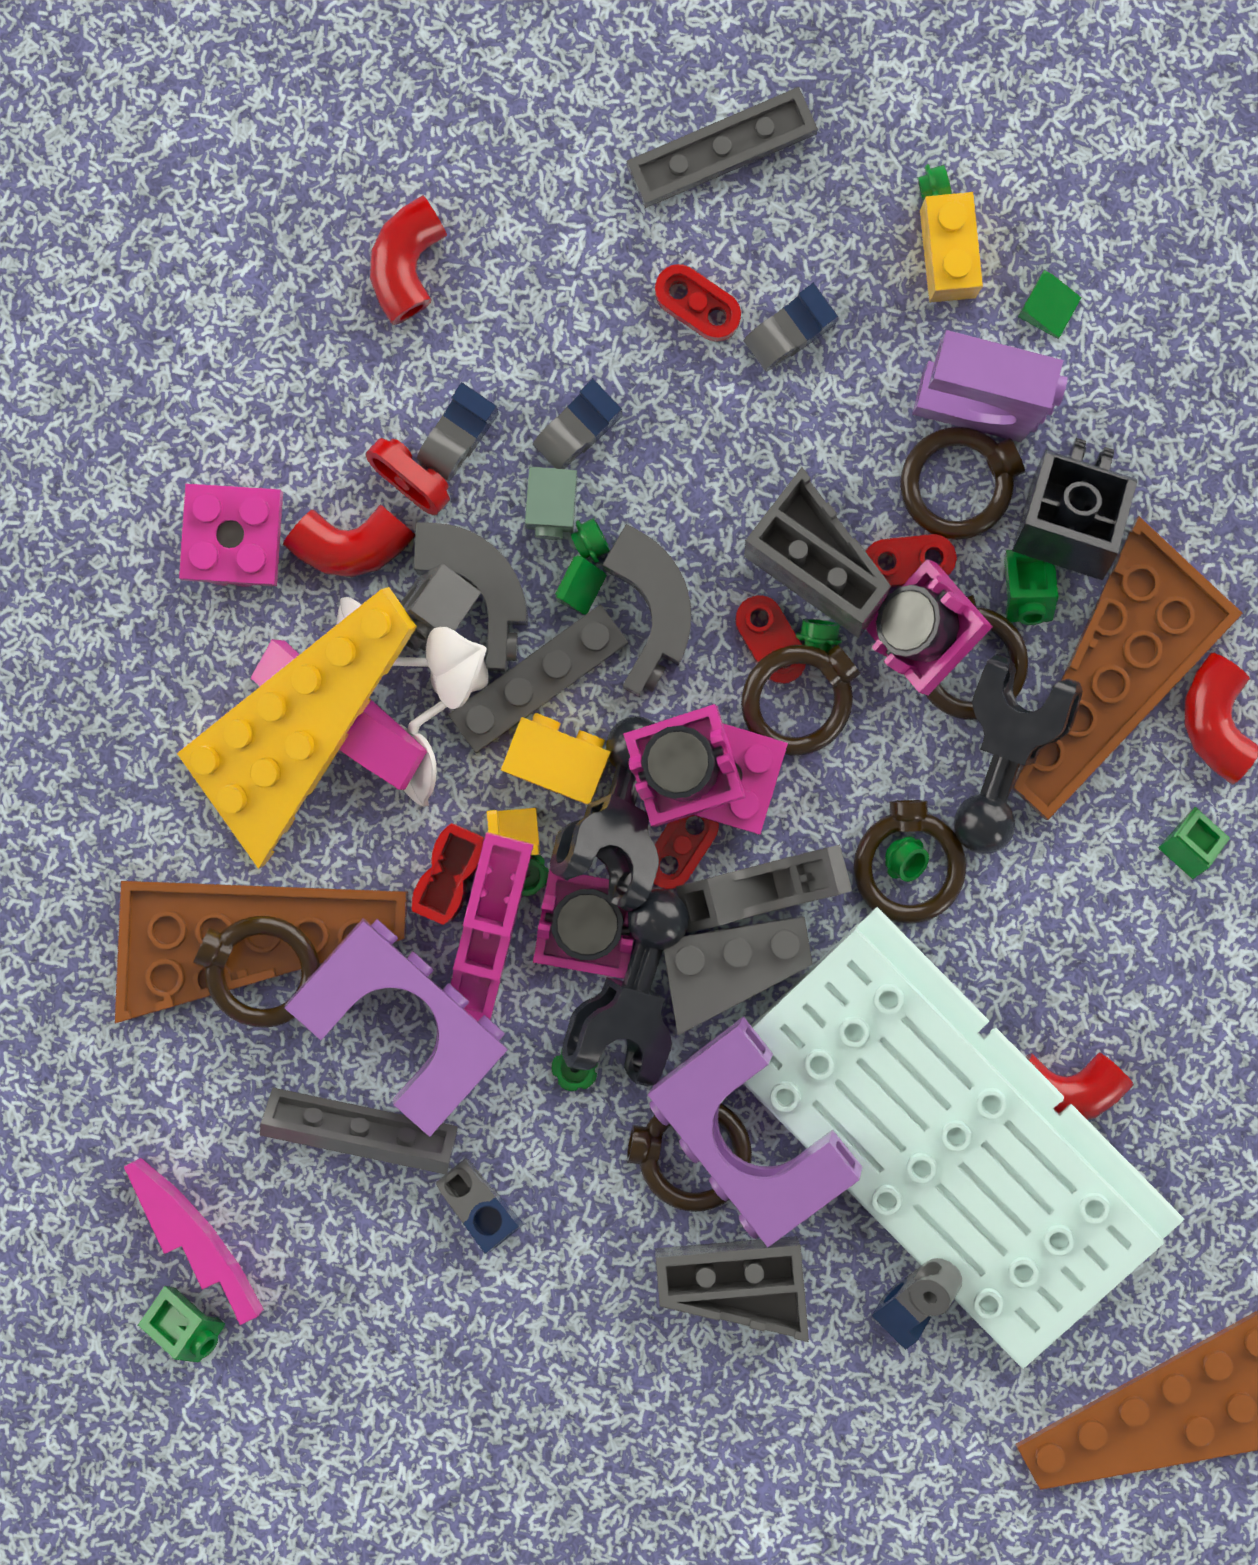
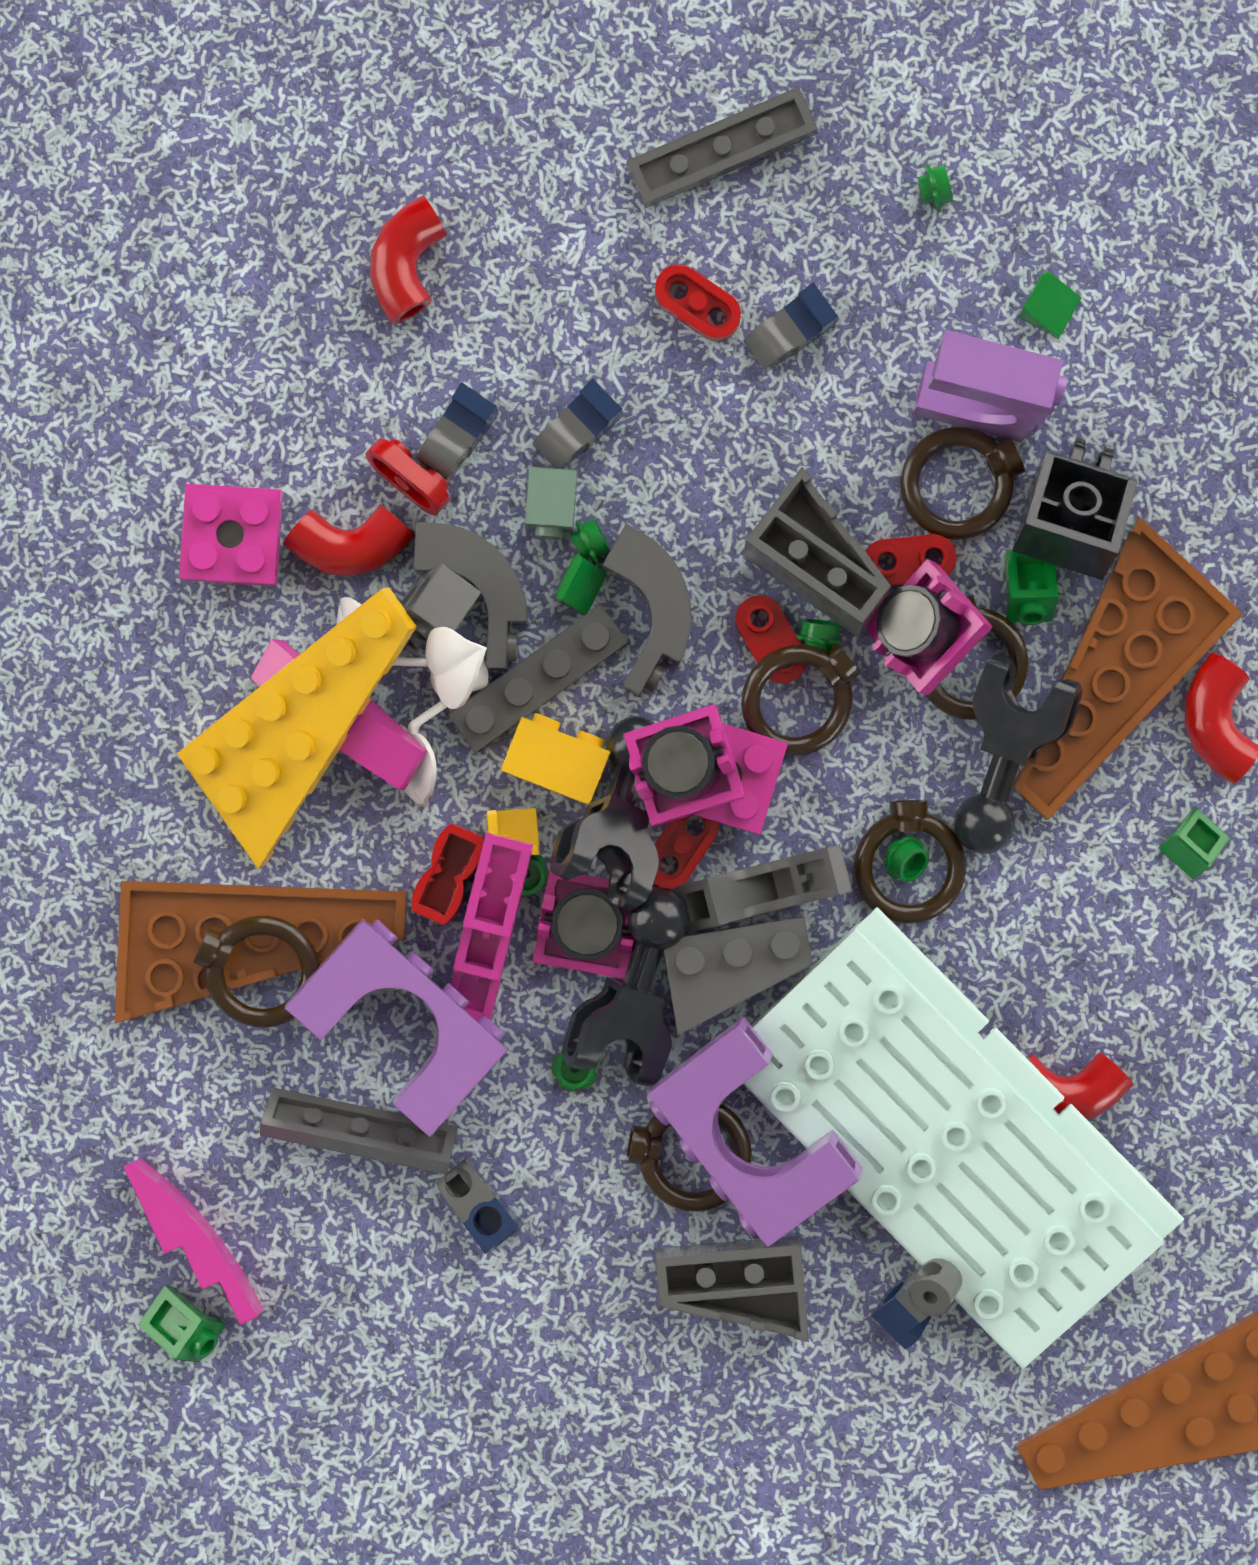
yellow piece [920,192,983,303] -> none

